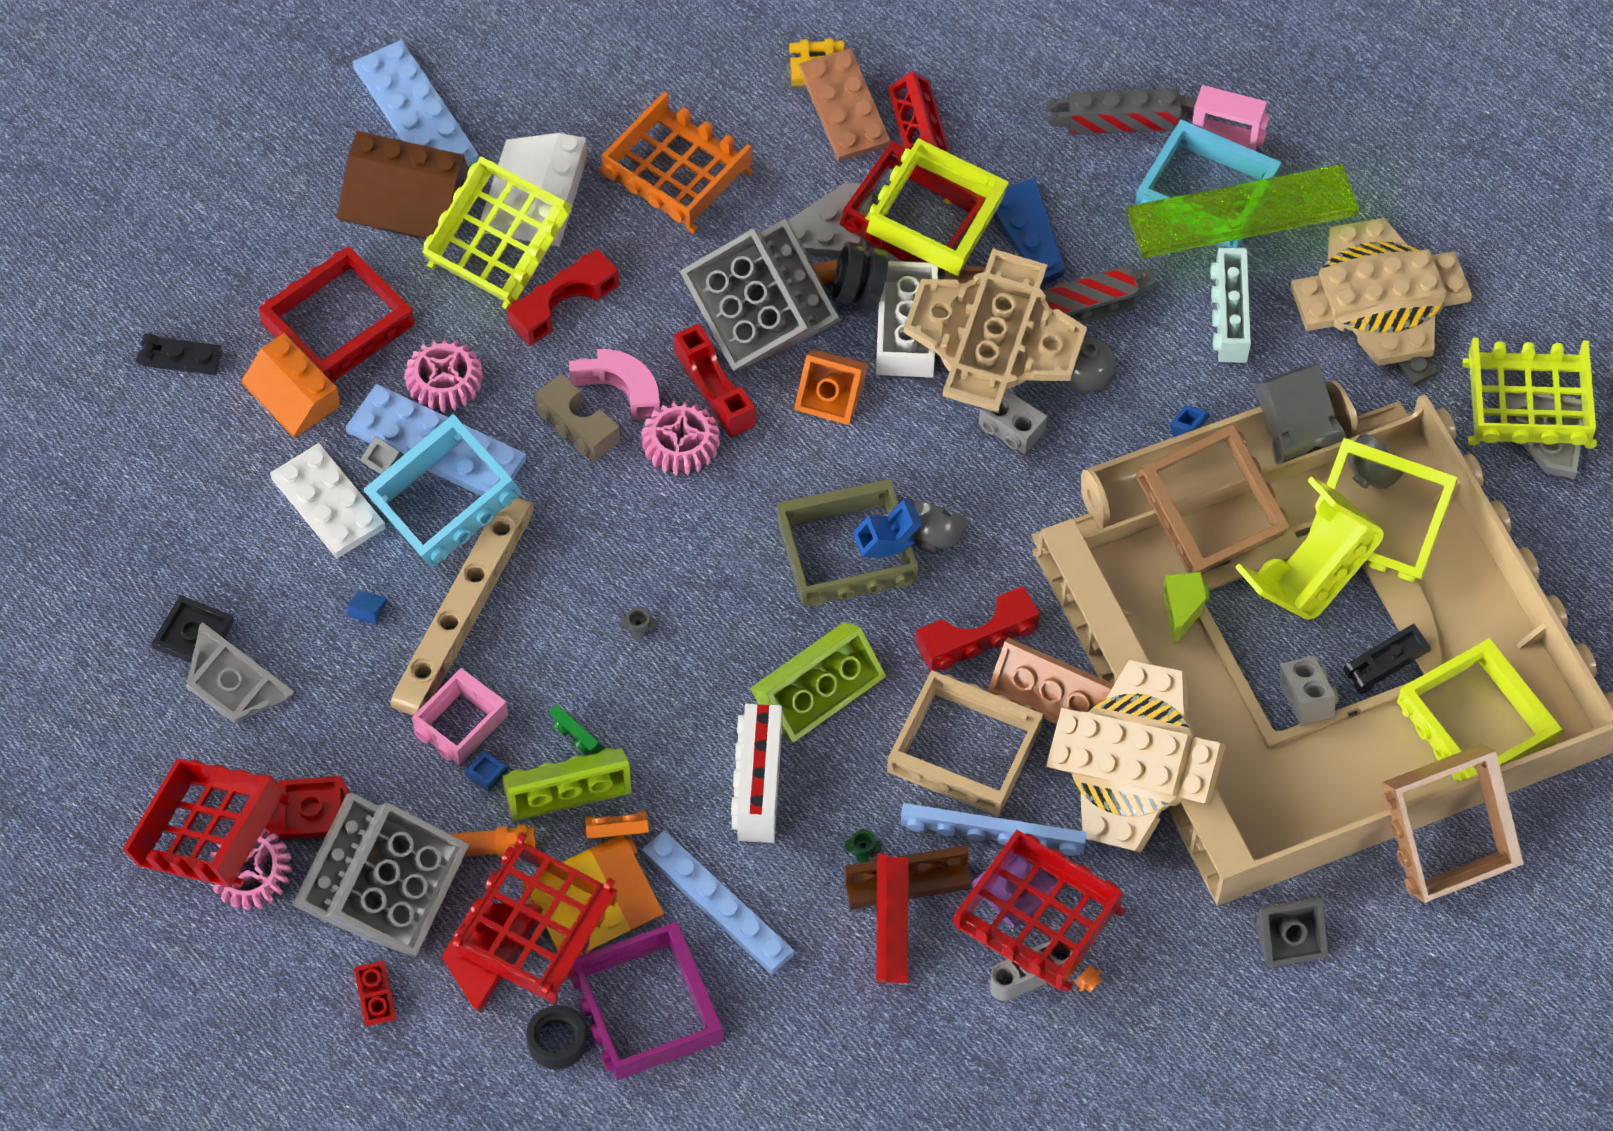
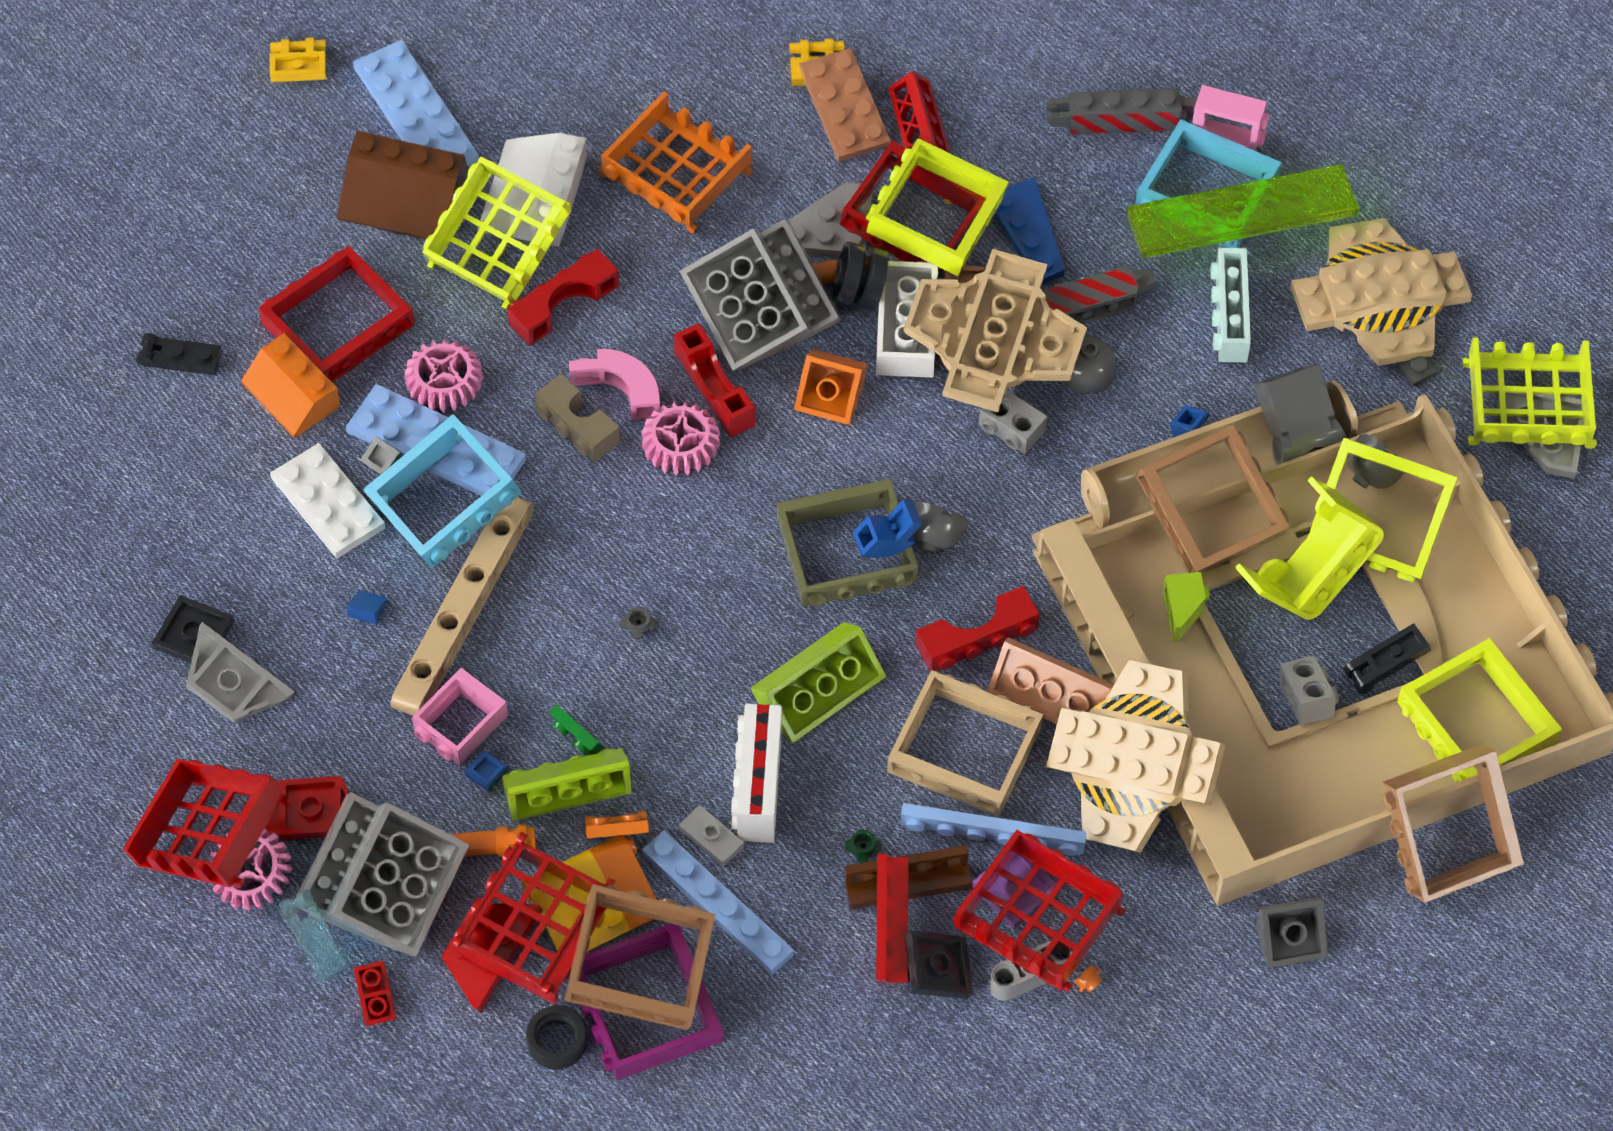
none -> yellow plate [270,37,326,82]
none -> clear light blue plate [279,889,349,982]
none -> medium nougat window [564,884,715,1030]
none -> light grey plate [678,805,744,867]
none -> black plate [905,930,973,999]

